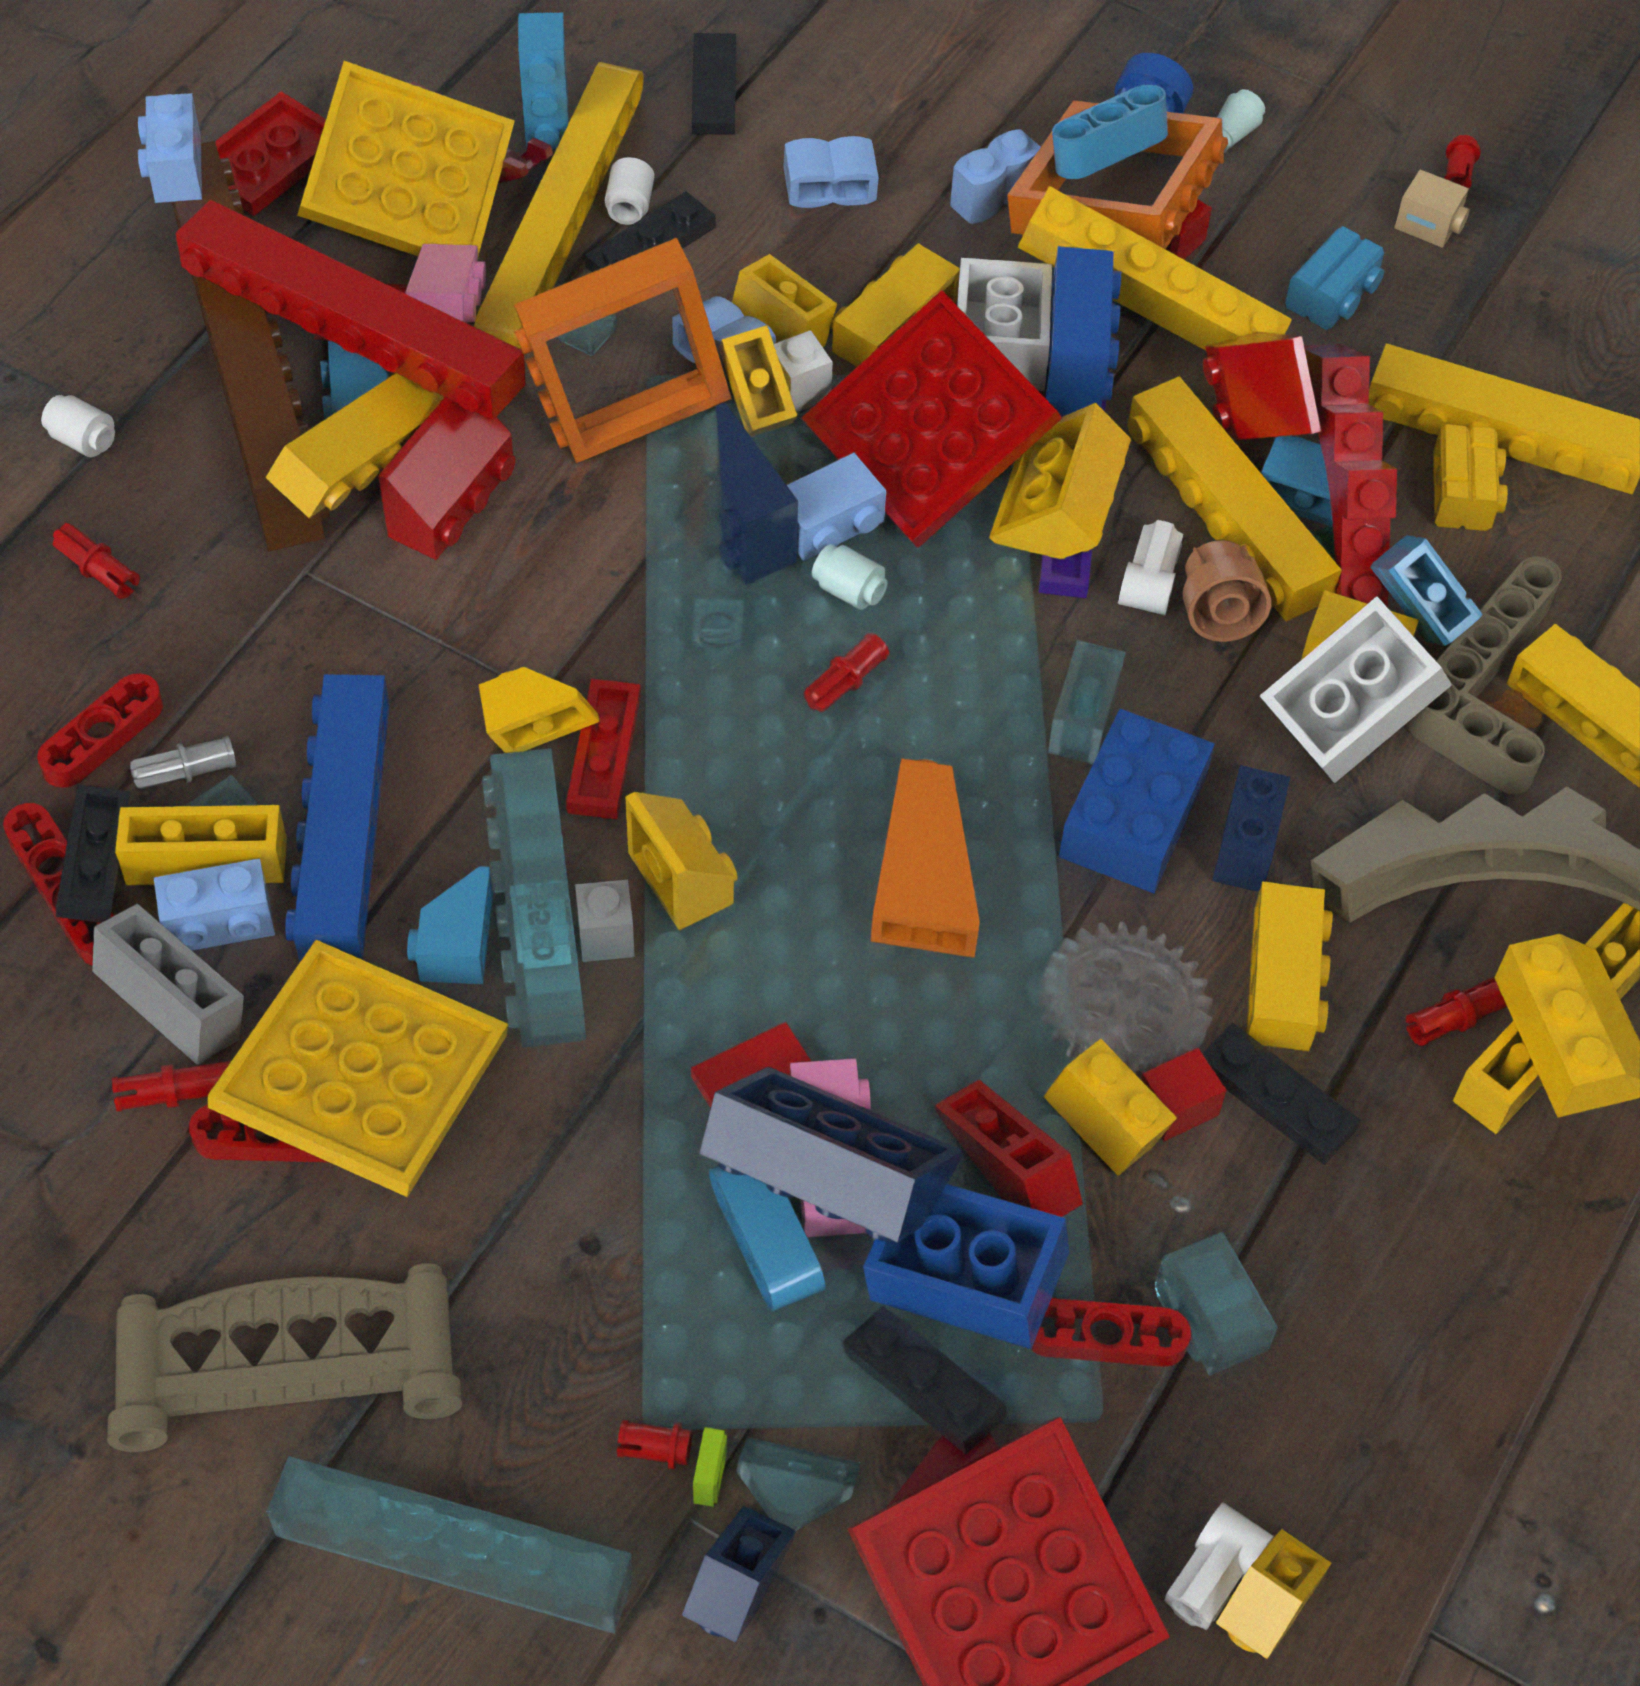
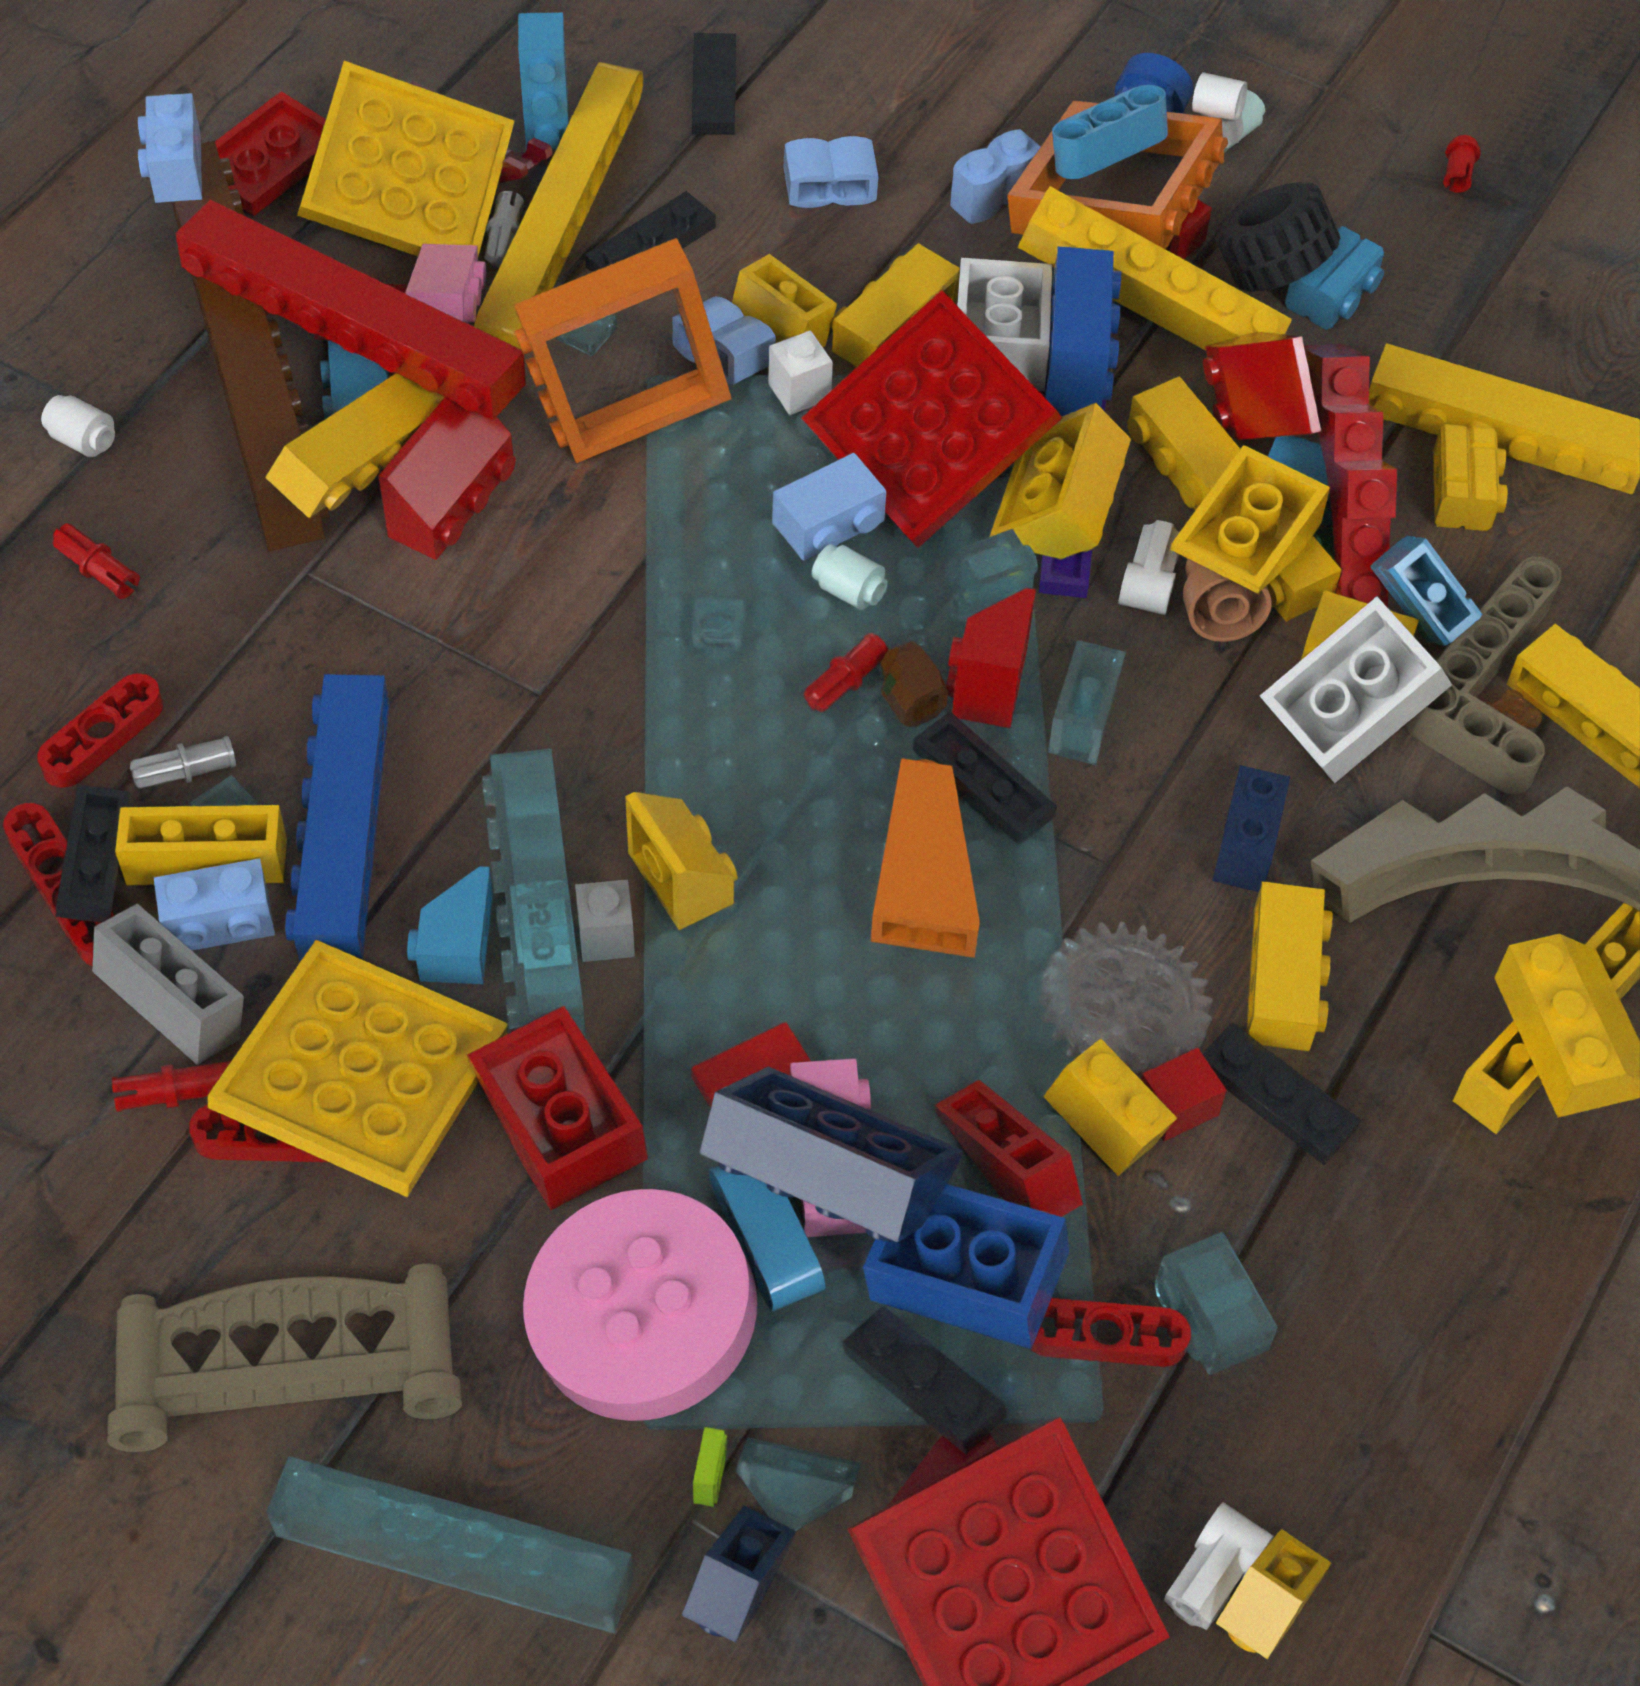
yellow slope [479,667,600,757] -> none
red plate [566,679,641,819] -> none
white brick [605,157,654,225] -> none
red pin [617,1419,693,1470] -> none
dark blue slope [716,402,798,585] -> none
yellow brick [718,325,797,437] -> none
blue brick [1059,709,1215,894] -> none
tan brick [1394,169,1470,248] -> none
red pin [1405,976,1507,1046] -> none
none -> red slope [467,1006,648,1210]
none -> light grey axle [484,191,524,270]
none -> bright pink brick [523,1189,757,1421]
none -> reddish brown rock [881,641,948,727]
none -> black plate [912,711,1057,846]
none -> red slope [946,588,1036,728]
none -> clear light blue brick [953,529,1038,628]
none -> yellow slope [1170,445,1330,594]
none -> white piece [1192,72,1247,150]
none -> black tyre [1214,182,1341,292]

